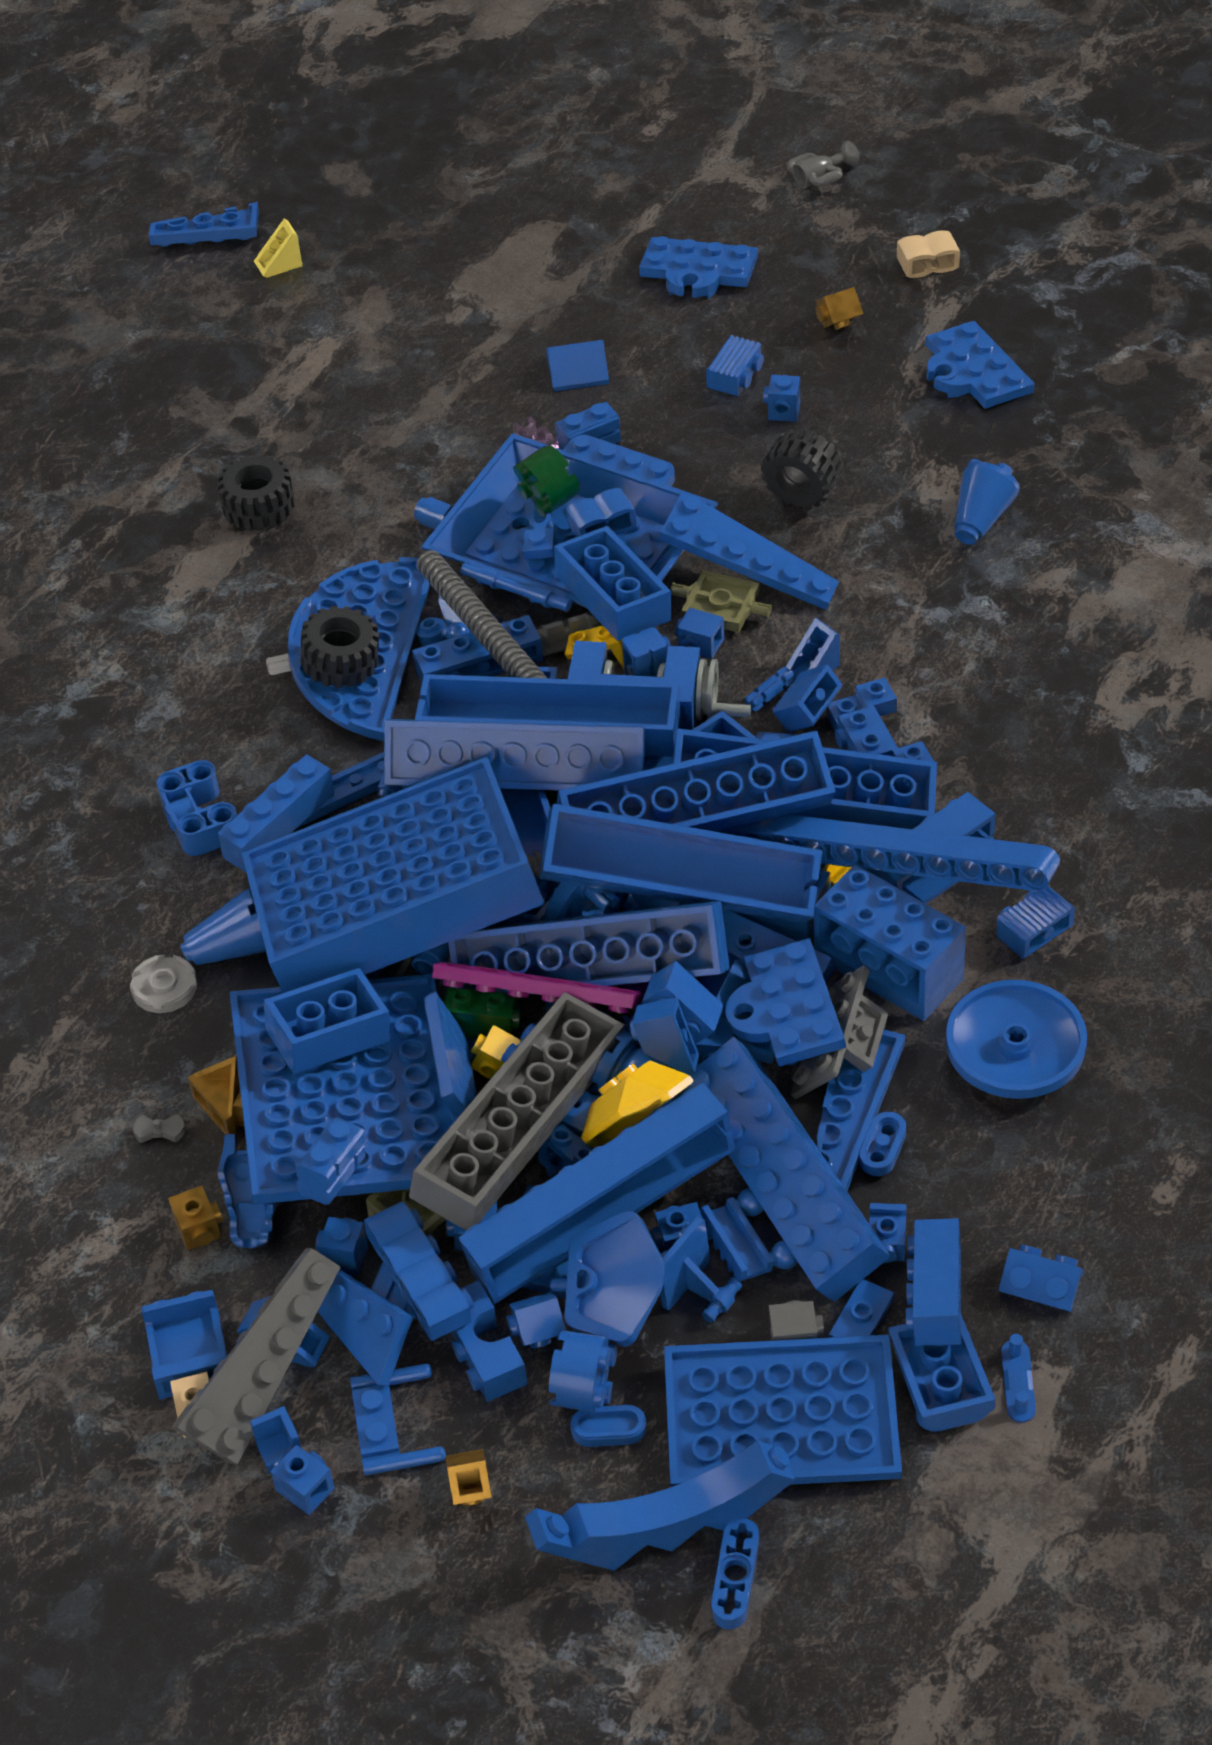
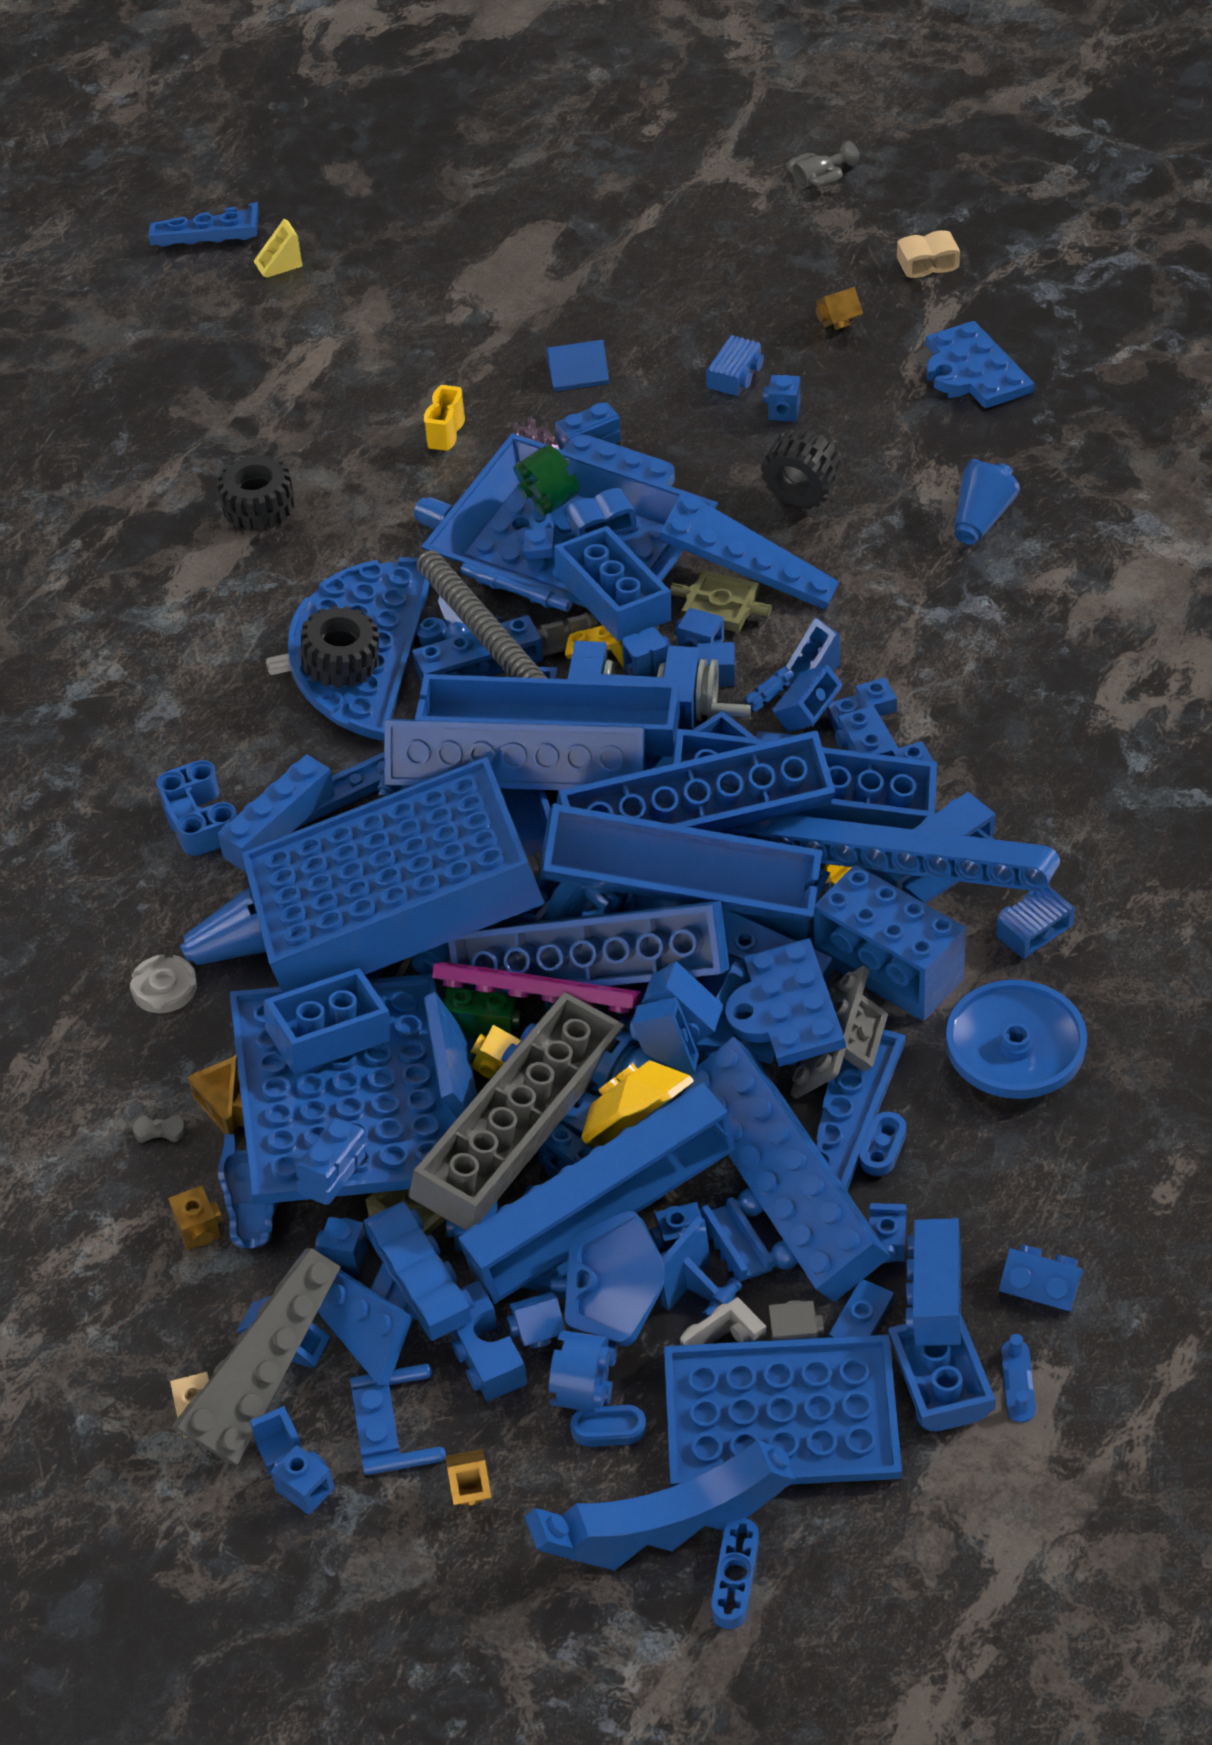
blue panel [141,1290,227,1399] -> none
blue plate [639,236,758,299] -> none
none -> yellow brick [424,385,465,451]
none -> light grey bracket [680,1297,767,1345]
none -> blue brick [697,642,735,687]

